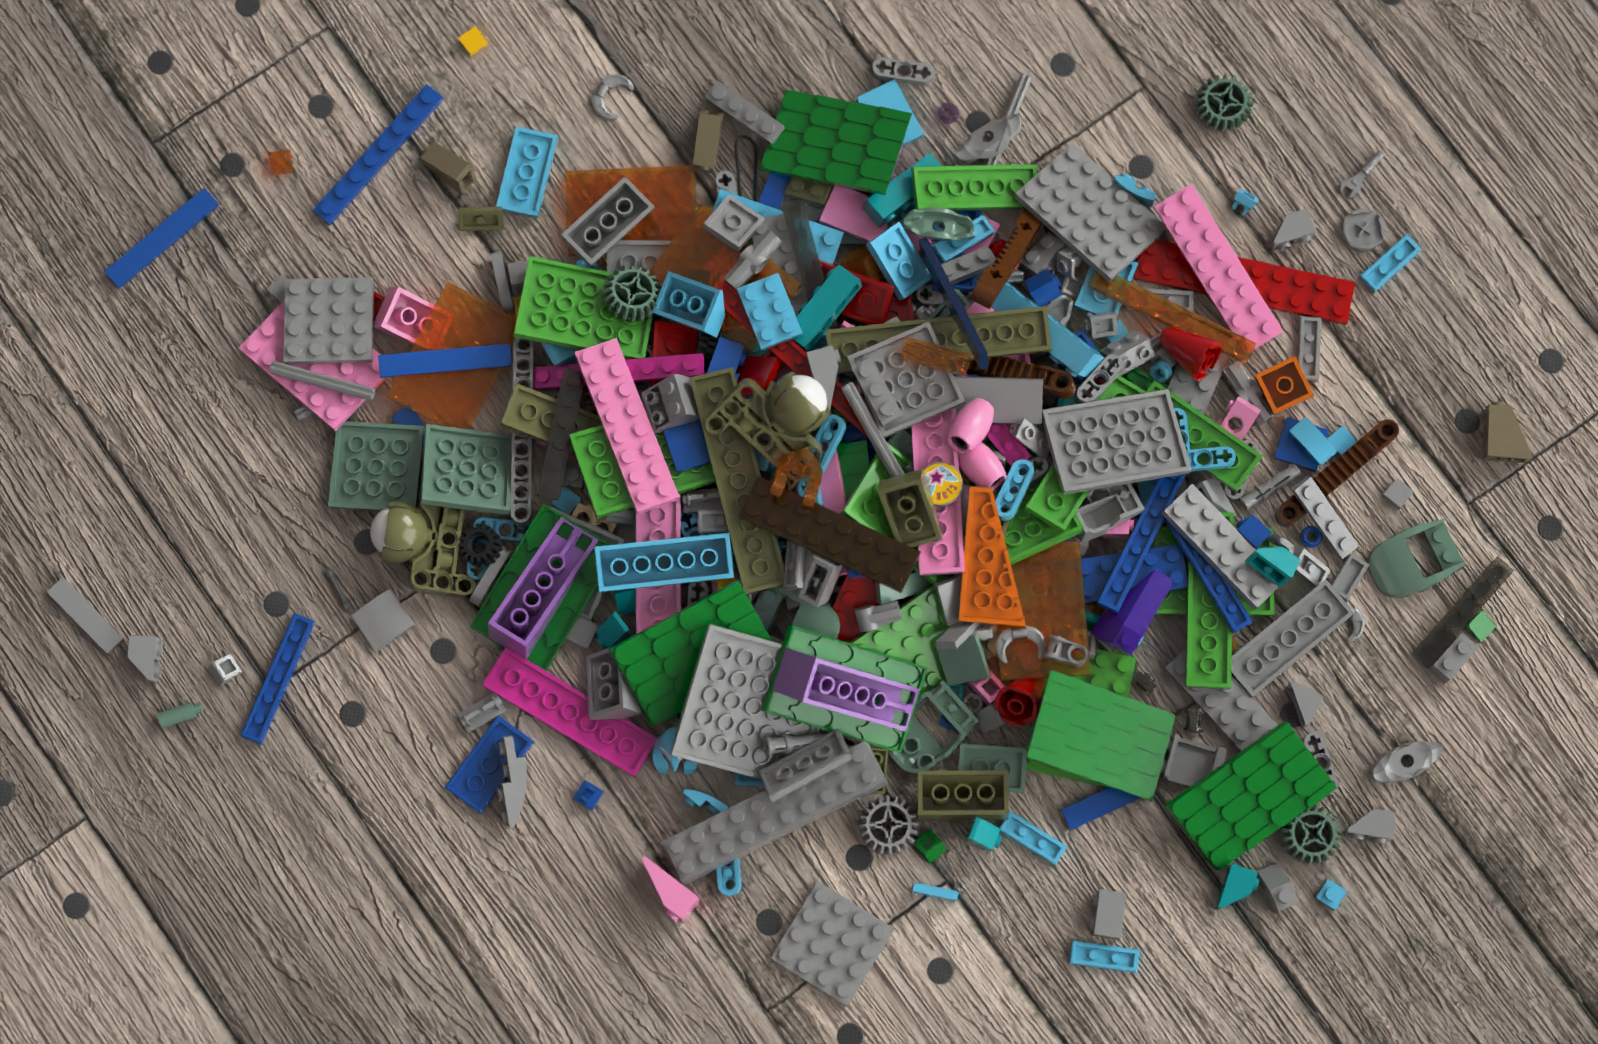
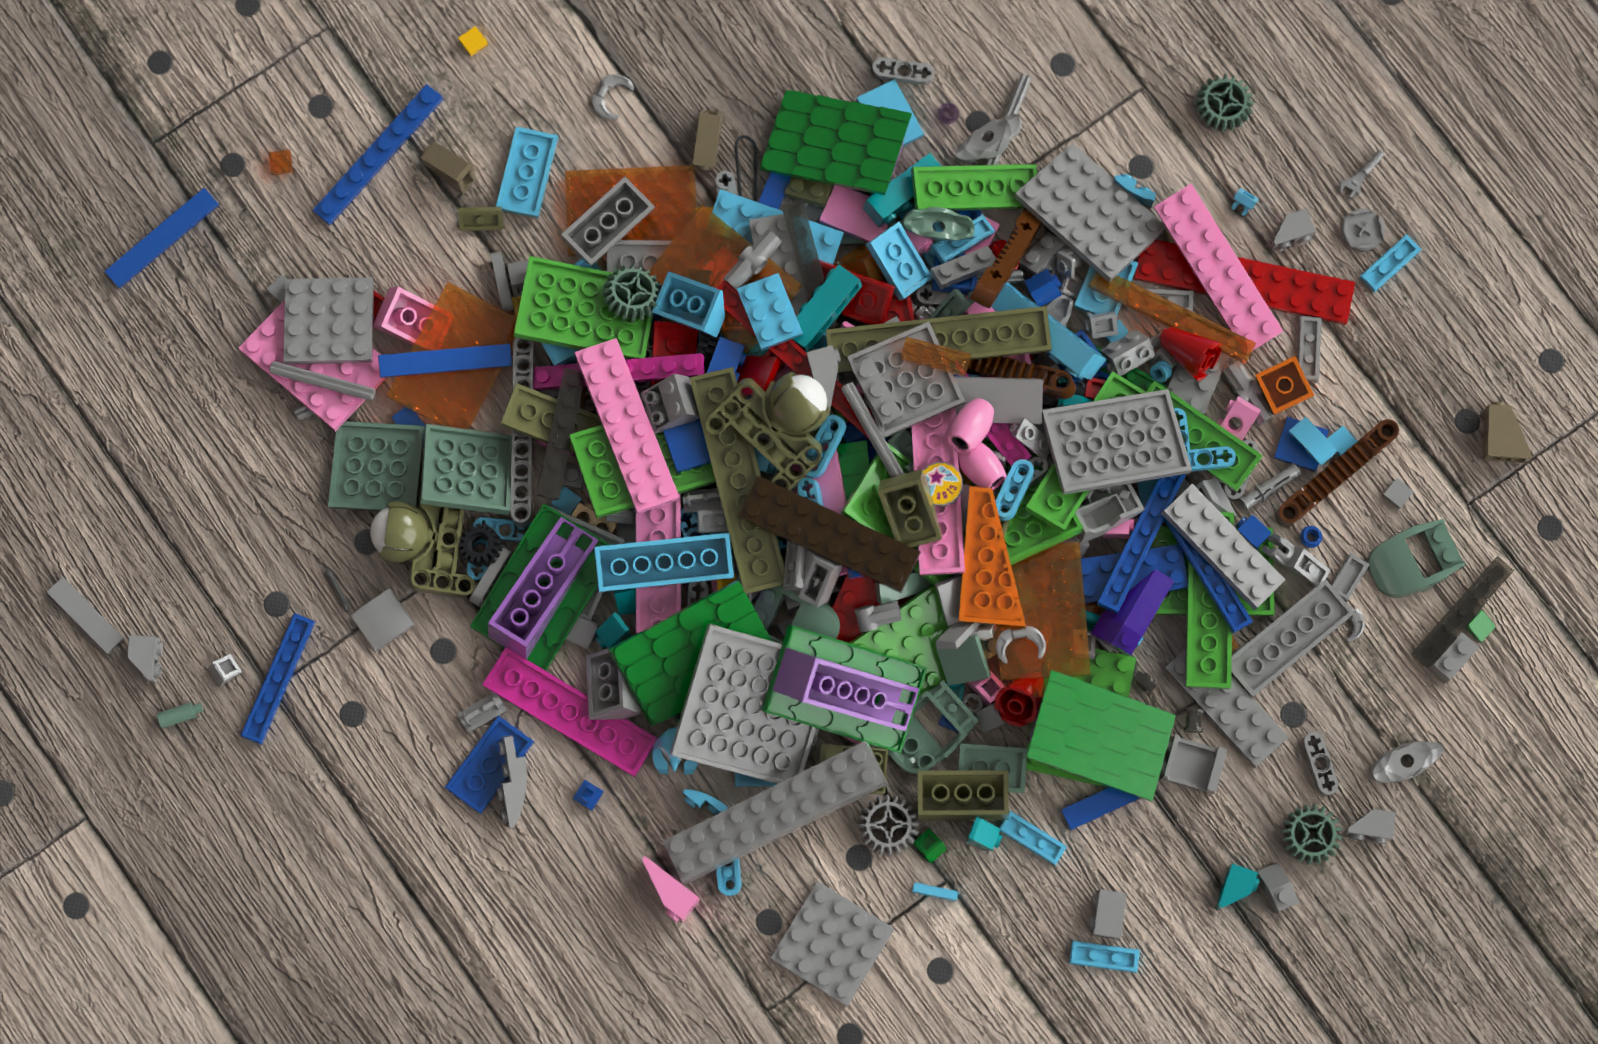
light grey plate [703,194,765,252] -> none
light grey plate [705,80,785,145] -> none
light grey tile [759,729,852,802] -> none
light grey pin [763,732,830,757] -> none
clear orange piece [769,448,823,508] -> none
dark blue tile [919,238,988,370] -> none
light grey piece [1042,635,1088,668] -> none
light grey beam [1076,354,1123,404] -> none
green piece [1164,721,1337,871] -> none
teal slope [1245,547,1301,588] -> none
light grey slope [1287,682,1323,728] -> none
light grey plate [1291,476,1359,559] -> none
medium azure plate [1315,879,1347,911] -> none

